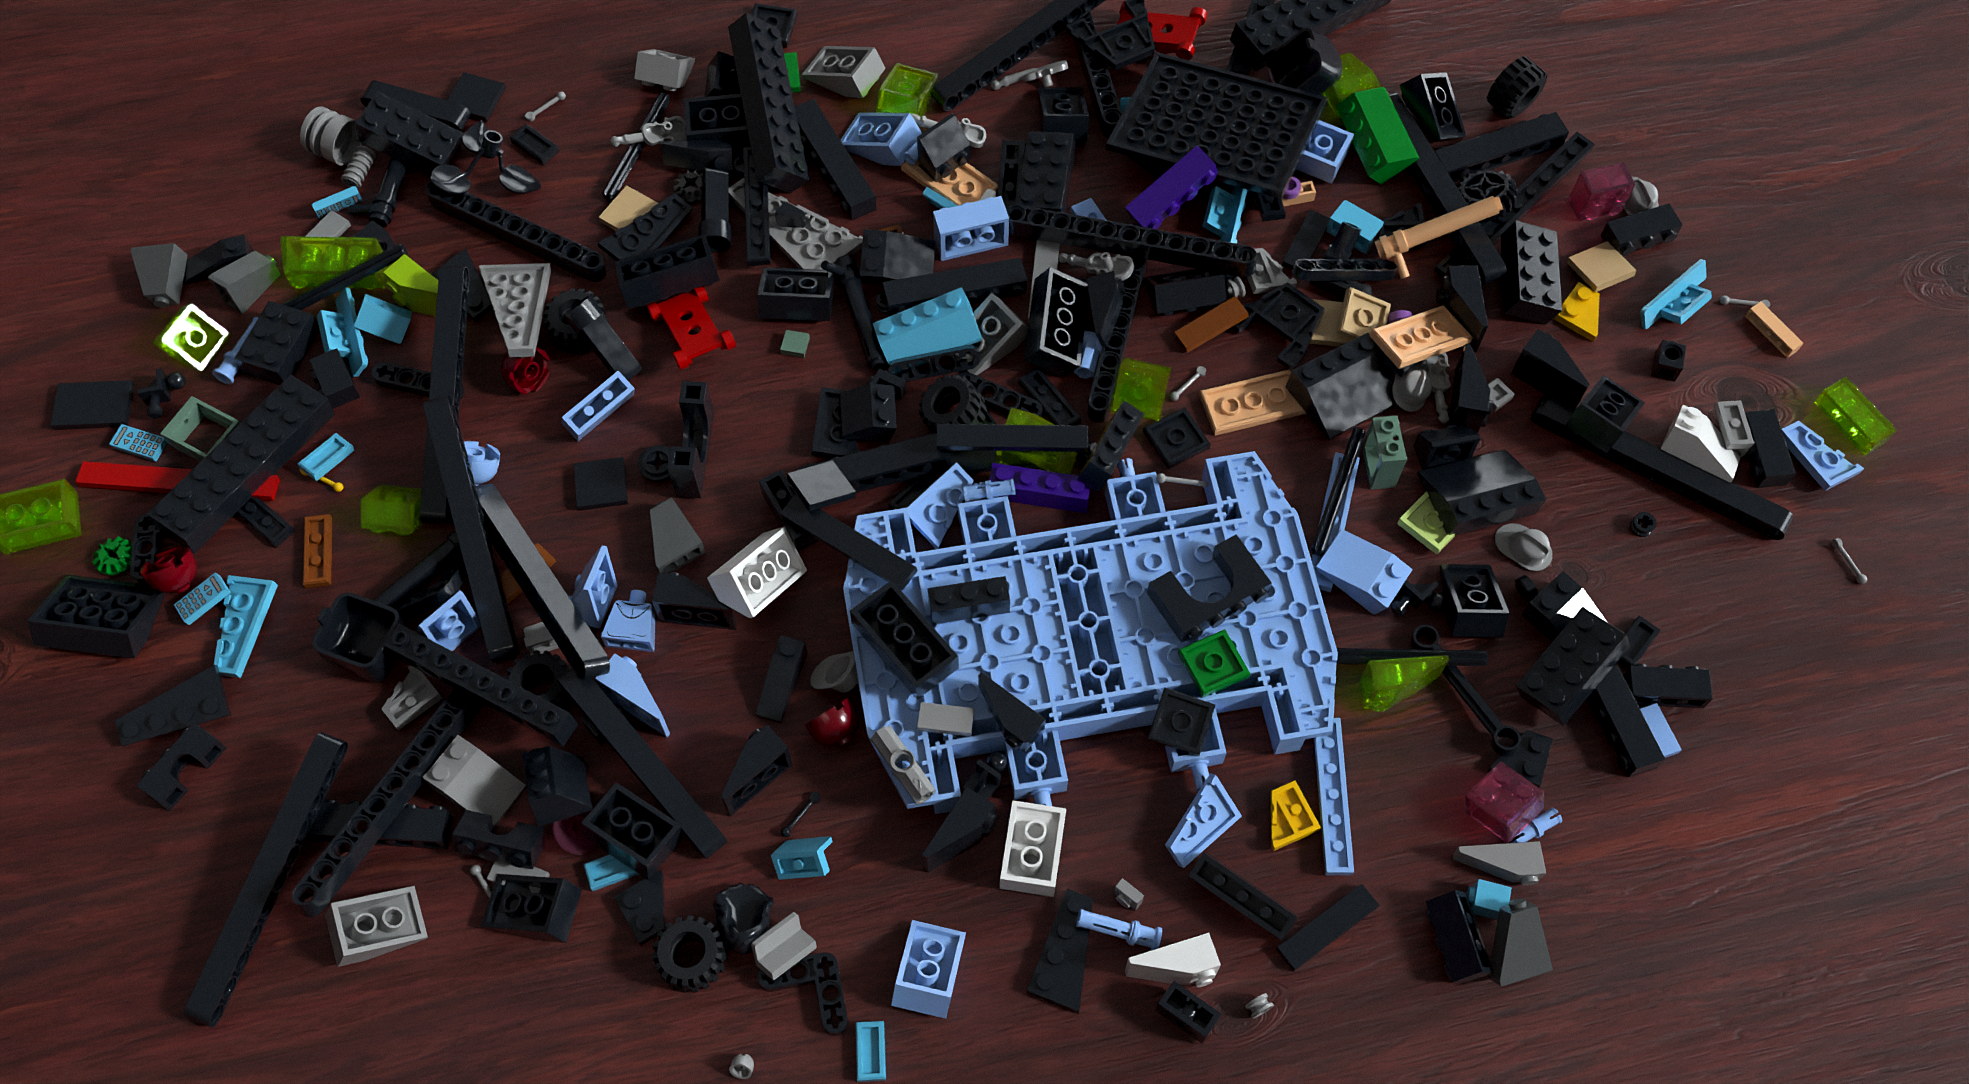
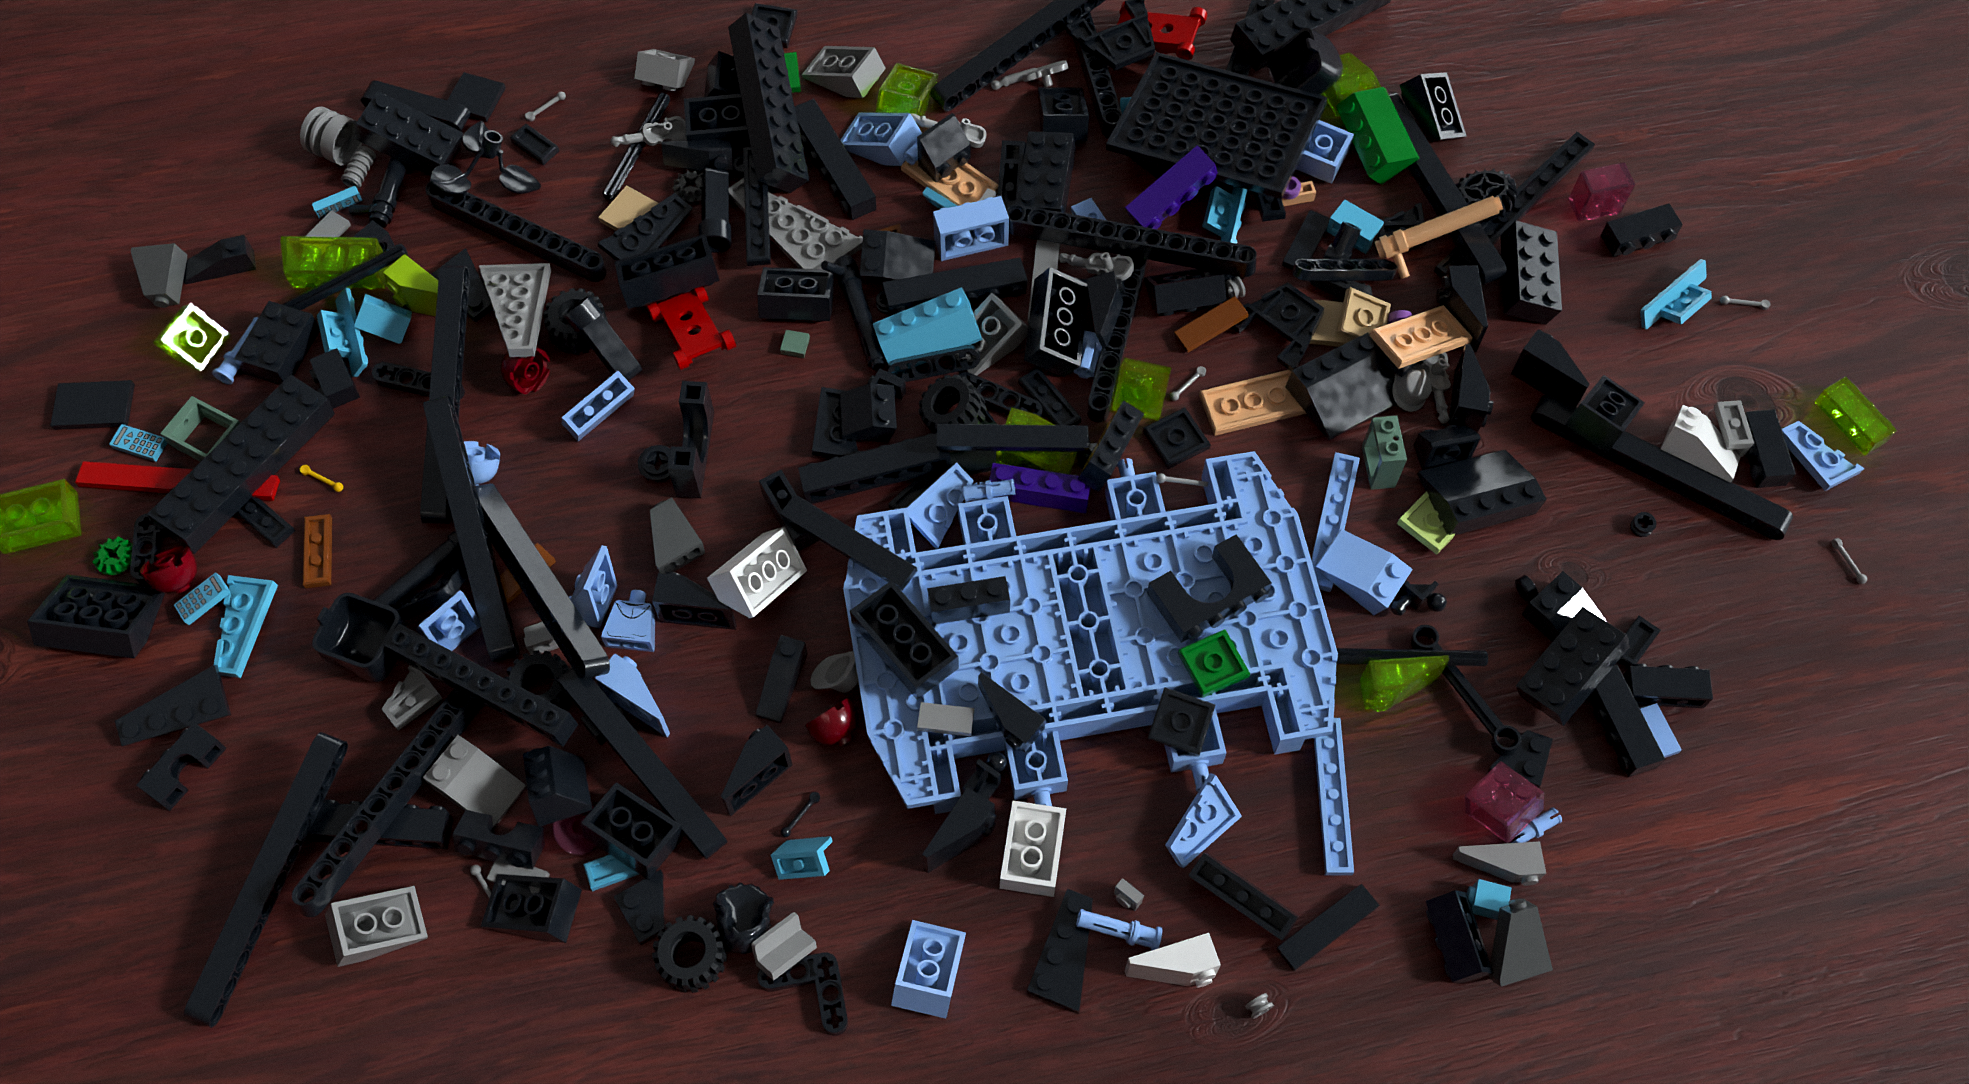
black piece [137,368,186,419] -> none
dark grey slope [208,251,281,314] -> none
medium azure tile [298,433,355,481] -> none
clear neon green slope [361,484,422,536] -> none
black tile [574,457,628,511] -> none
light grey hinge [729,1054,754,1079] -> none
black slope [775,201,806,228] -> none
tile [787,460,856,511] -> none
medium azure tile [856,1021,886,1082] -> none
light grey piece [871,725,936,805] -> none
black brick [1155,981,1221,1044] -> none
light grey wing [1247,248,1297,294] -> none
yellow wing [1270,781,1321,851] -> none
black axle [1310,427,1366,556] -> none
black brick [1435,112,1569,182] -> none
black slope [1440,564,1510,637] -> none
black tyre [1487,56,1548,119] -> none
light grey plate [1488,378,1515,412] -> none
light grey piece [1495,523,1552,571] -> none
yellow wing [1553,282,1600,342] -> none
tan tile [1567,241,1636,292] -> none
light grey piece [1613,176,1659,215] -> none
black brick [1651,340,1687,382] -> none
light nougat piece [1745,302,1803,358] -> none

